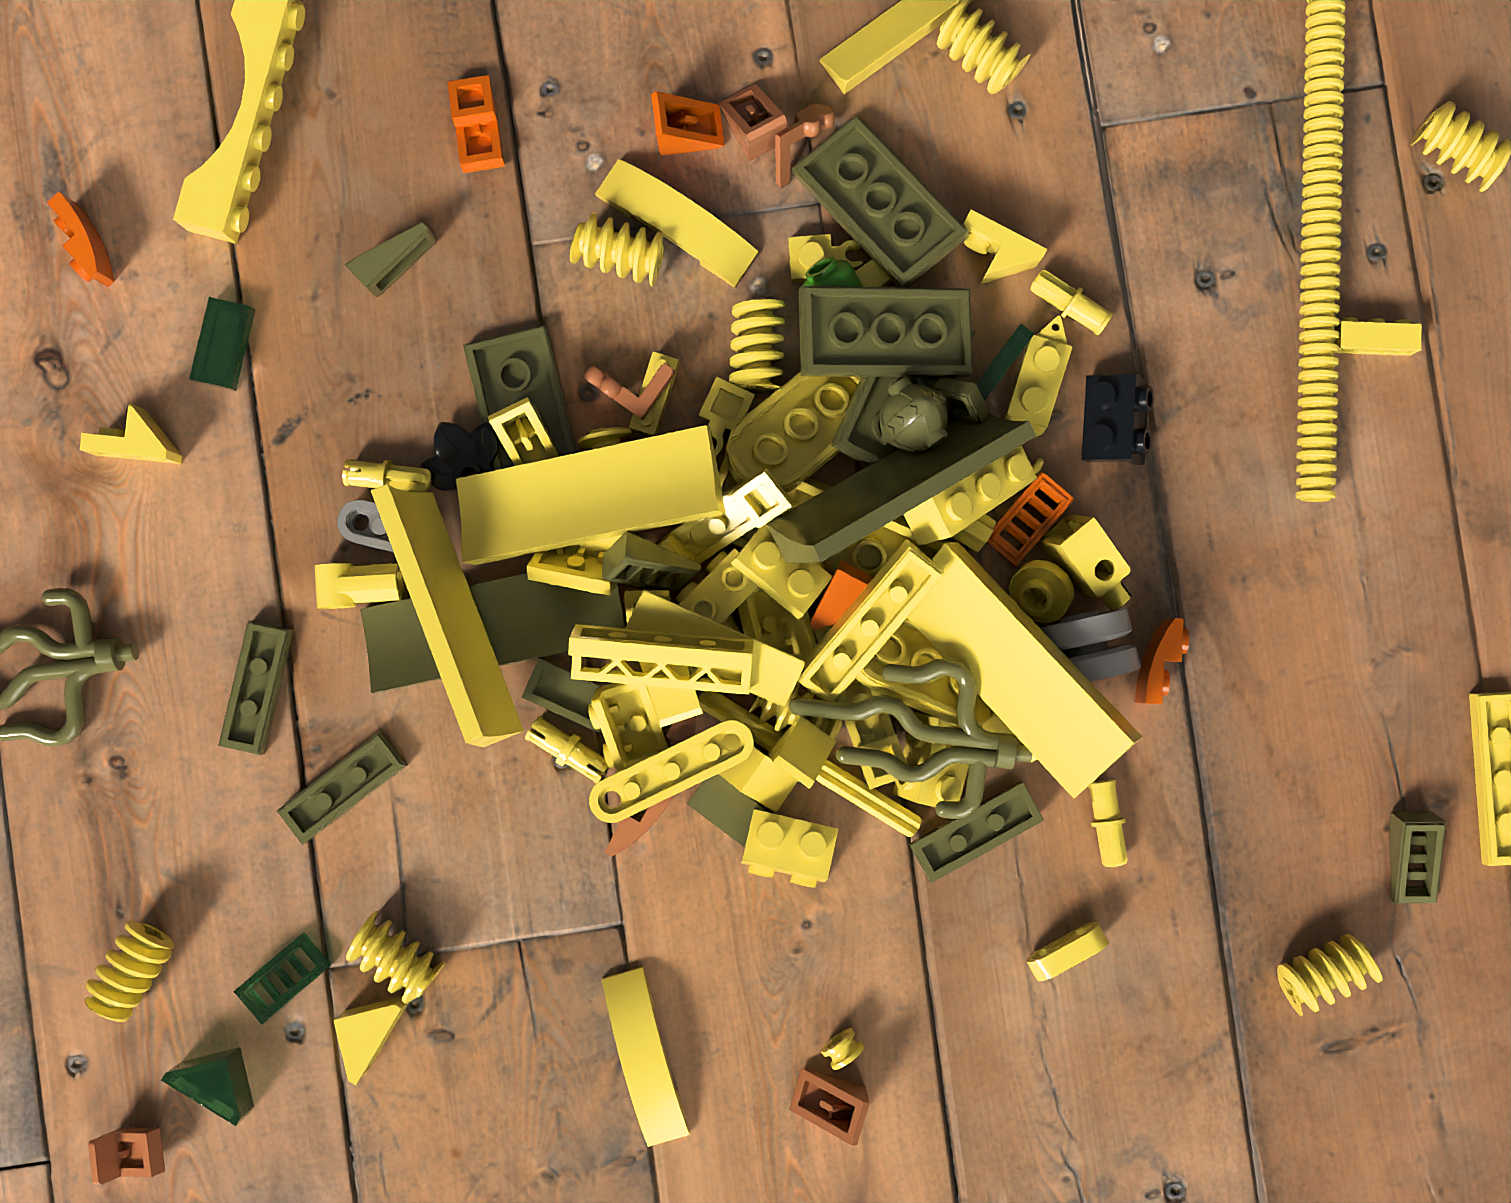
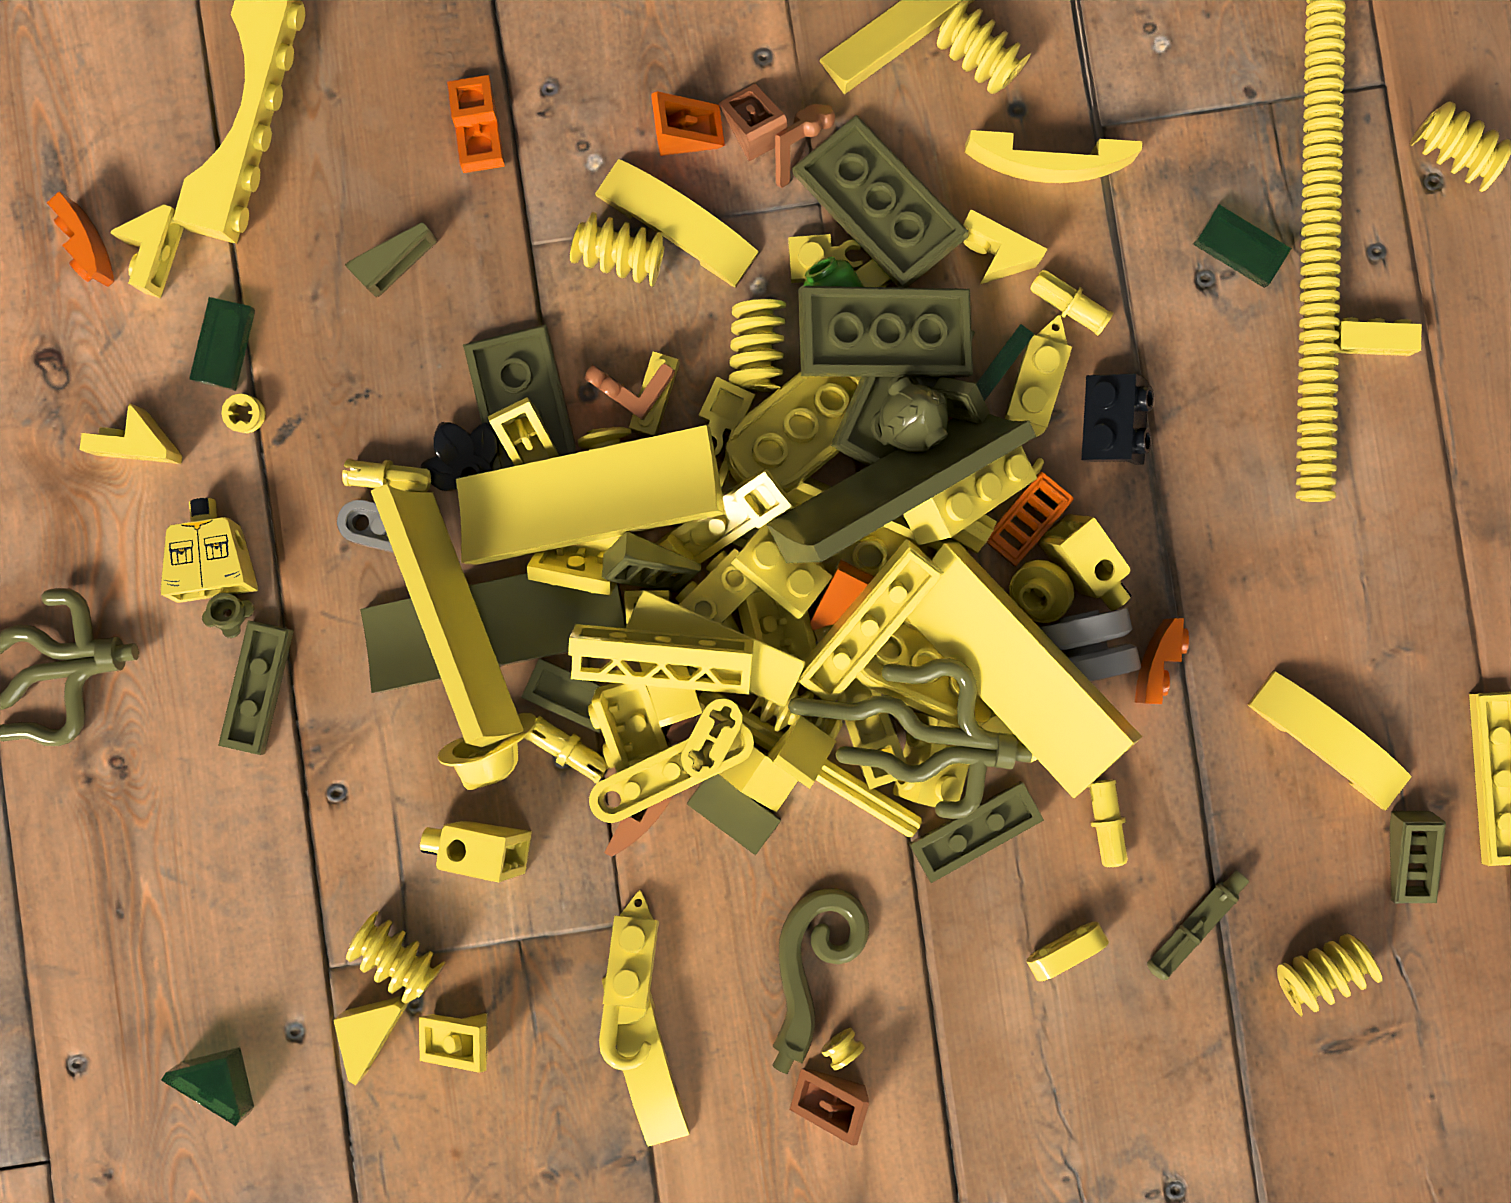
light yellow piece [85,920,175,1022] -> none
nougat bracket [88,1127,165,1185] -> none
clear green slope [233,932,332,1025] -> none
olive tile [277,731,408,845] -> none
light yellow piece [315,563,404,609] -> none
light yellow bracket [741,809,838,888] -> none
none -> light yellow slope [111,204,184,298]
none -> light yellow torso [161,498,258,603]
none -> olive plate [202,593,254,638]
none -> light yellow bush [221,394,266,433]
none -> light yellow slope [419,1013,488,1073]
none -> light yellow torso [420,821,532,883]
none -> light yellow piece [437,713,537,790]
none -> light yellow plate [599,890,659,1071]
none -> light yellow beam [681,698,743,779]
none -> olive plant [772,888,869,1074]
none -> light yellow slope [965,130,1142,183]
none -> olive piece [1147,870,1249,981]
none -> clear green tile [1193,204,1292,288]
none -> light yellow slope [1247,671,1412,810]

